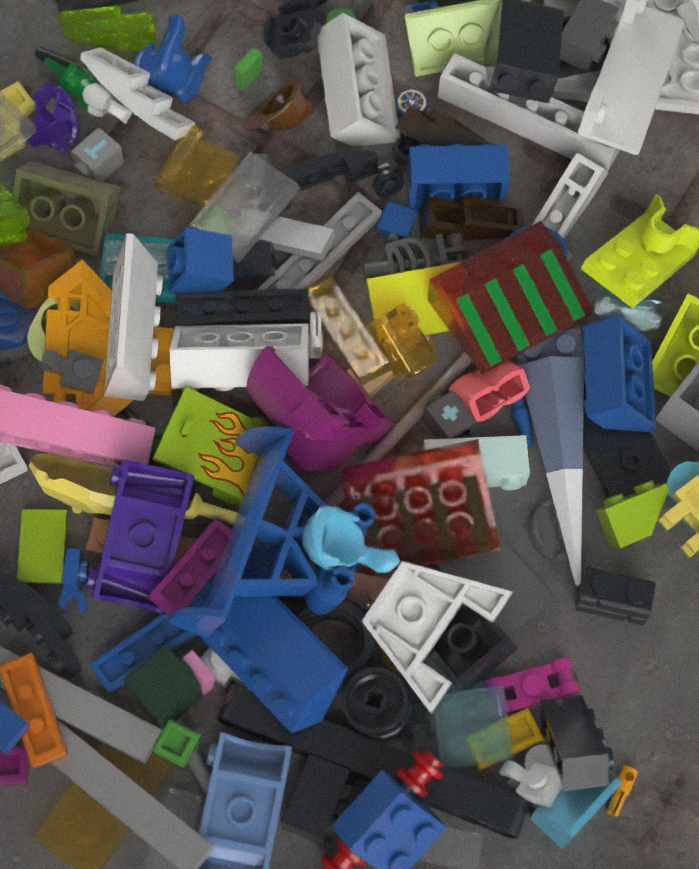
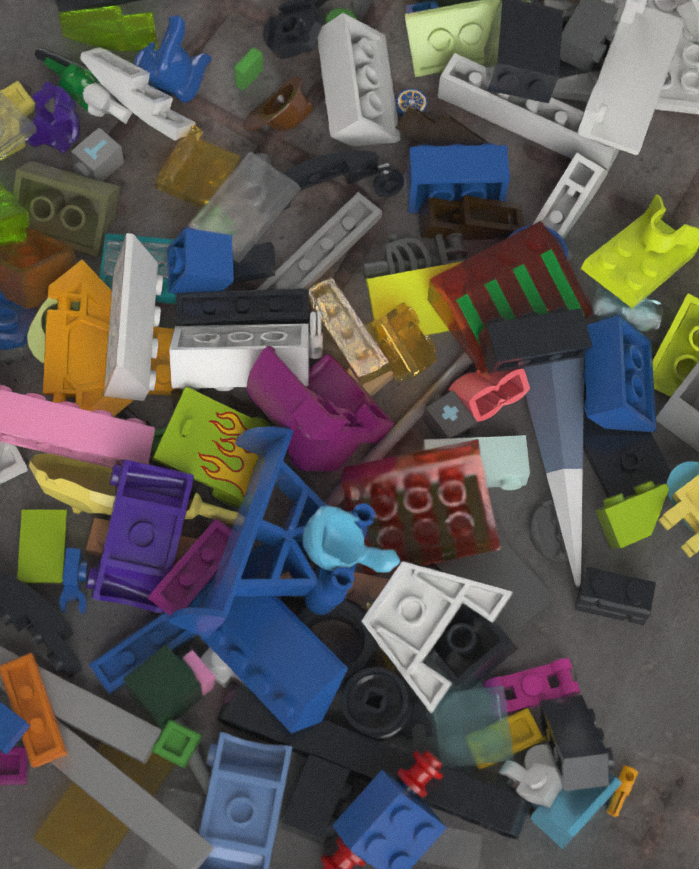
dark grey plate [39,350,103,395] -> none
light grey tile [234,209,336,261] -> none
blue tile [376,201,418,240] -> none
black plate [391,137,420,167] -> none
blue piece [511,397,533,448] -> none
none -> black brick [478,307,592,374]

